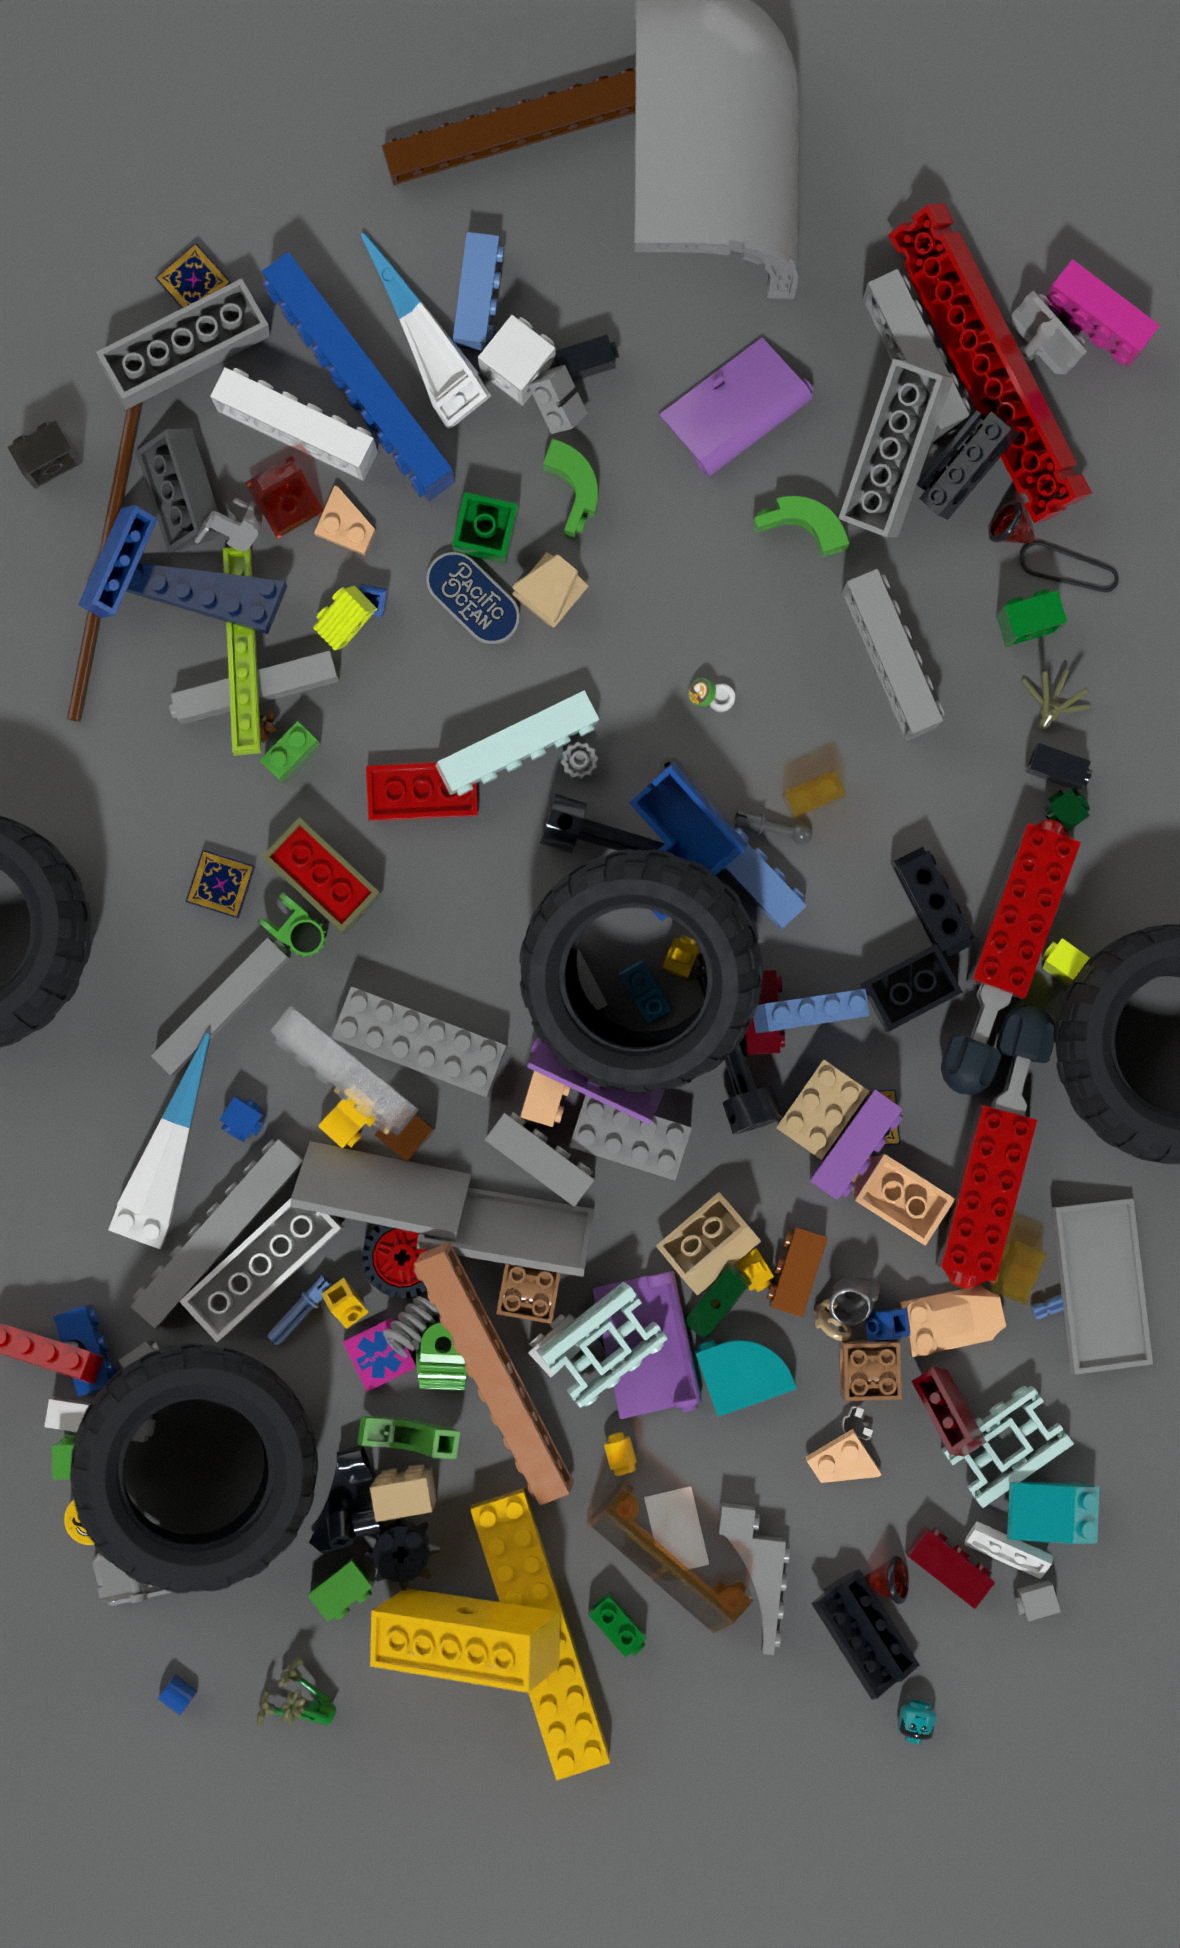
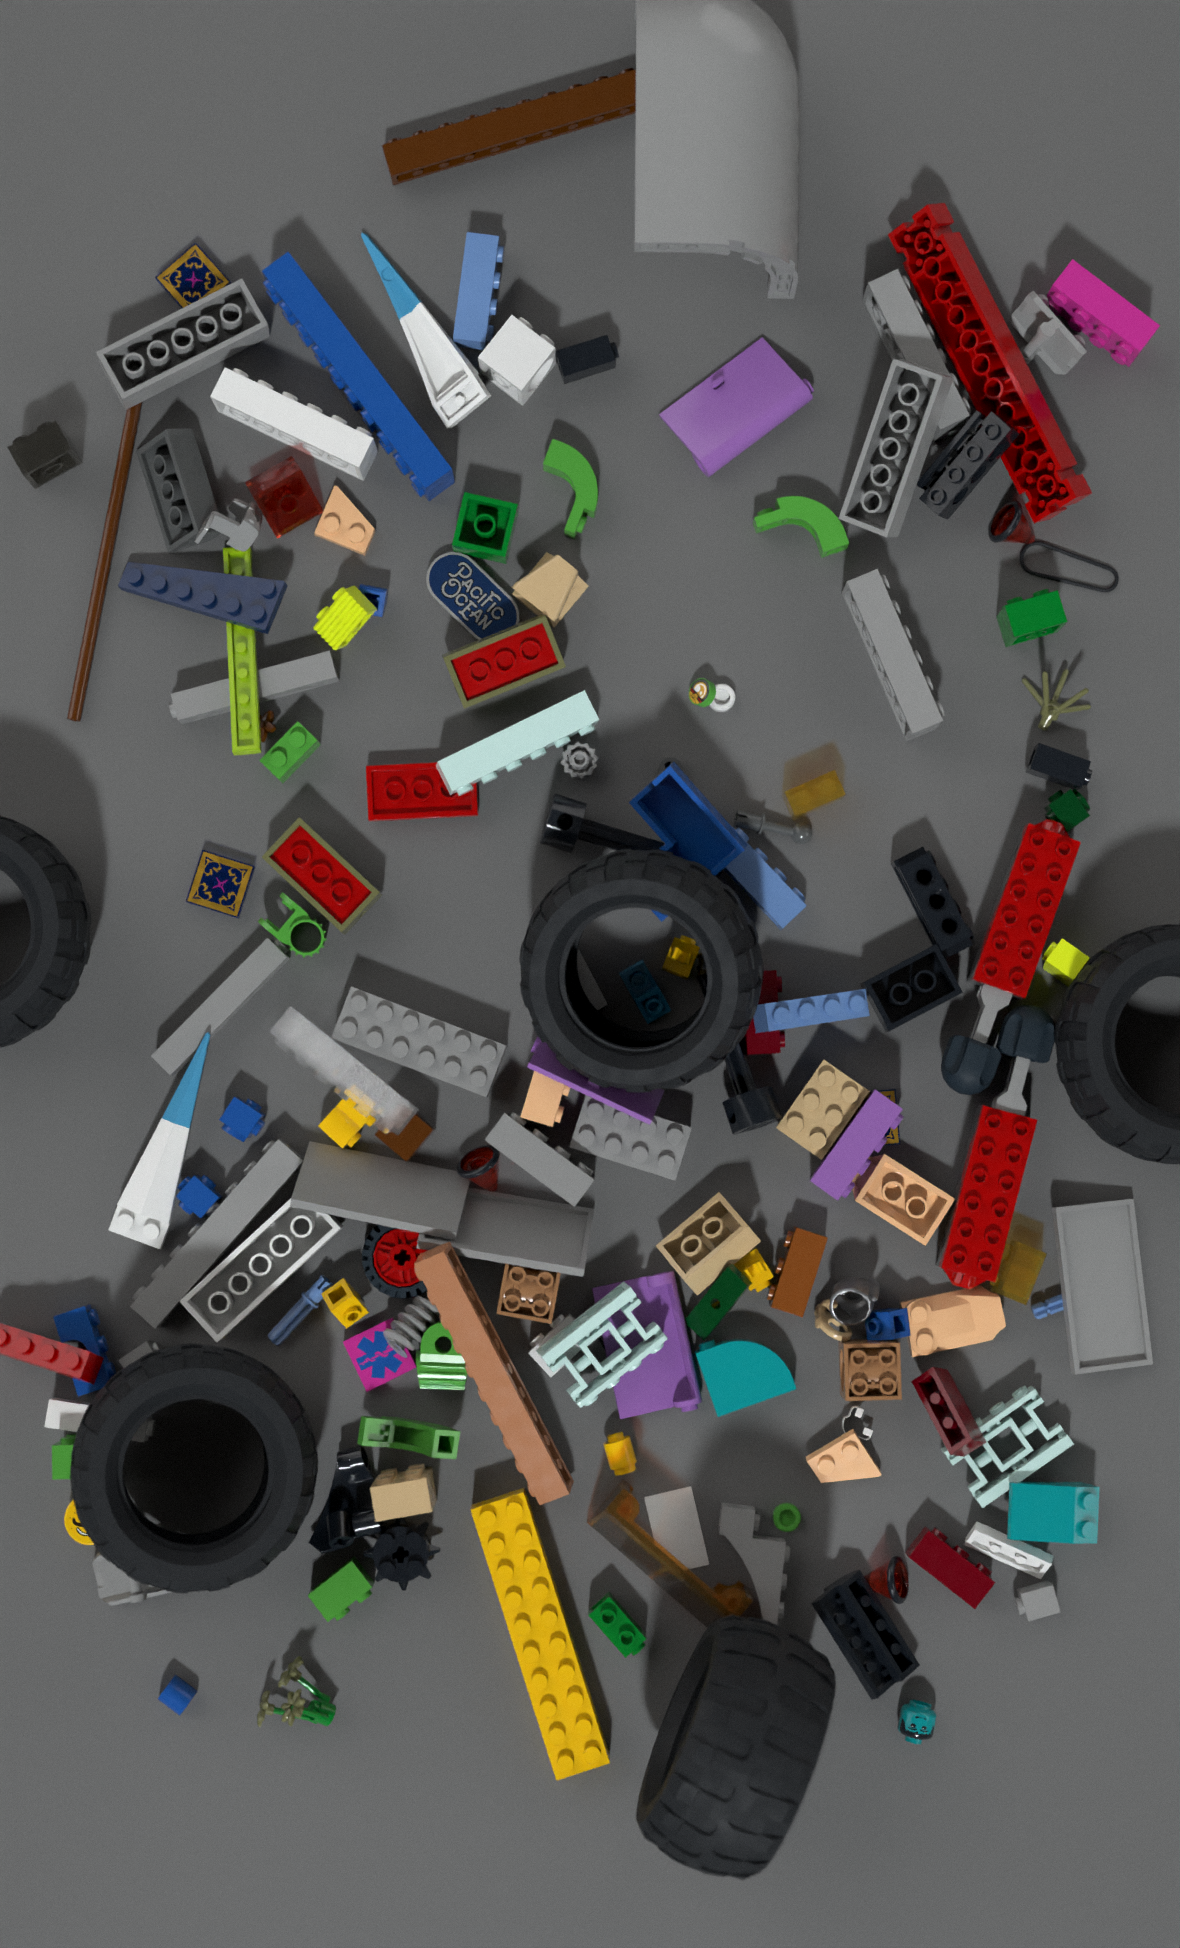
blue brick [78,505,157,618] -> none
yellow piece [370,1588,560,1693] -> none
light grey piece [528,365,588,434] -> none
none -> blue brick [176,1175,223,1218]
none -> red brick [442,614,566,709]
none -> clear red hat [457,1145,500,1192]
none -> black tyre [636,1614,836,1880]
none -> bright green tile [772,1502,801,1532]

